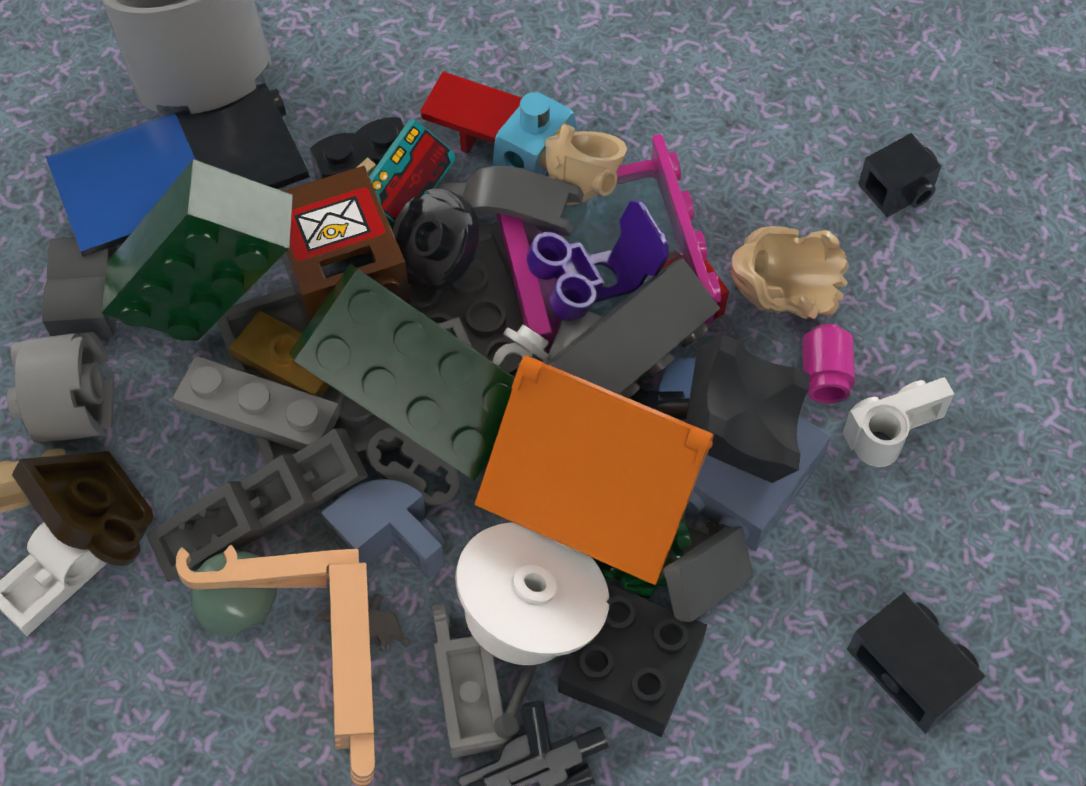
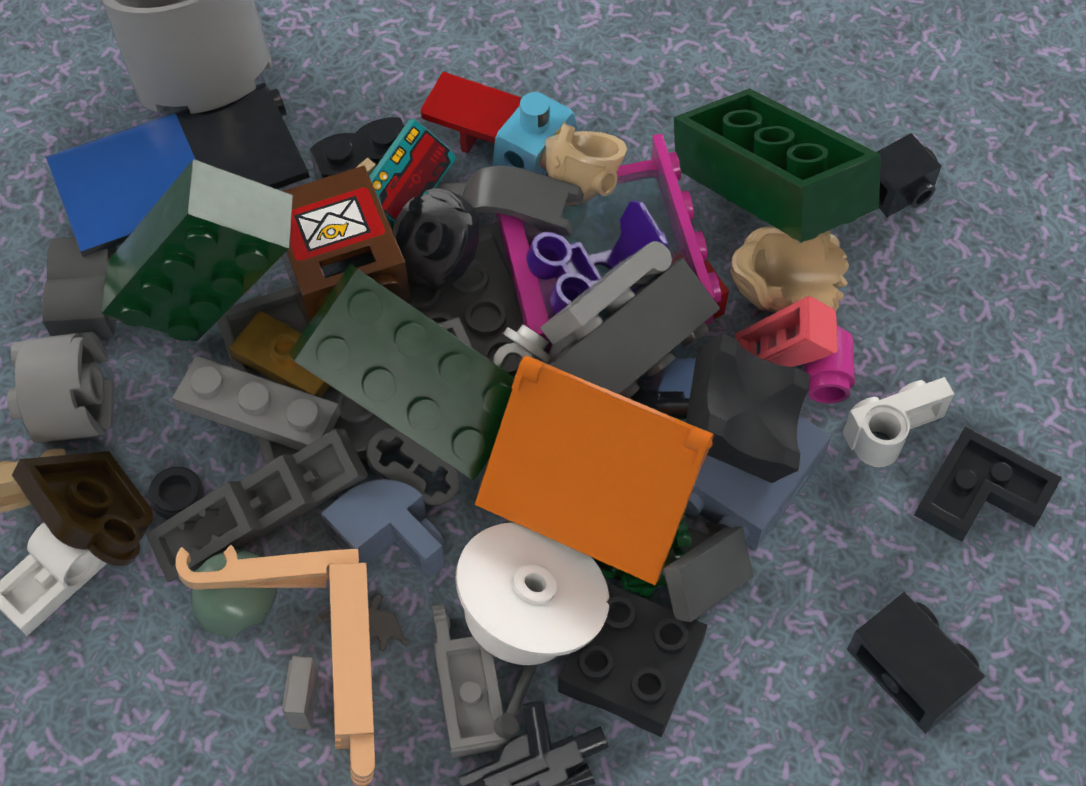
none -> black tile [148,467,205,520]
none -> light grey tile [282,656,319,730]
none -> light grey plate [540,241,672,345]
none -> dark green brick [674,88,881,242]
none -> coral slope [735,296,837,367]
none -> black plate [914,426,1062,542]

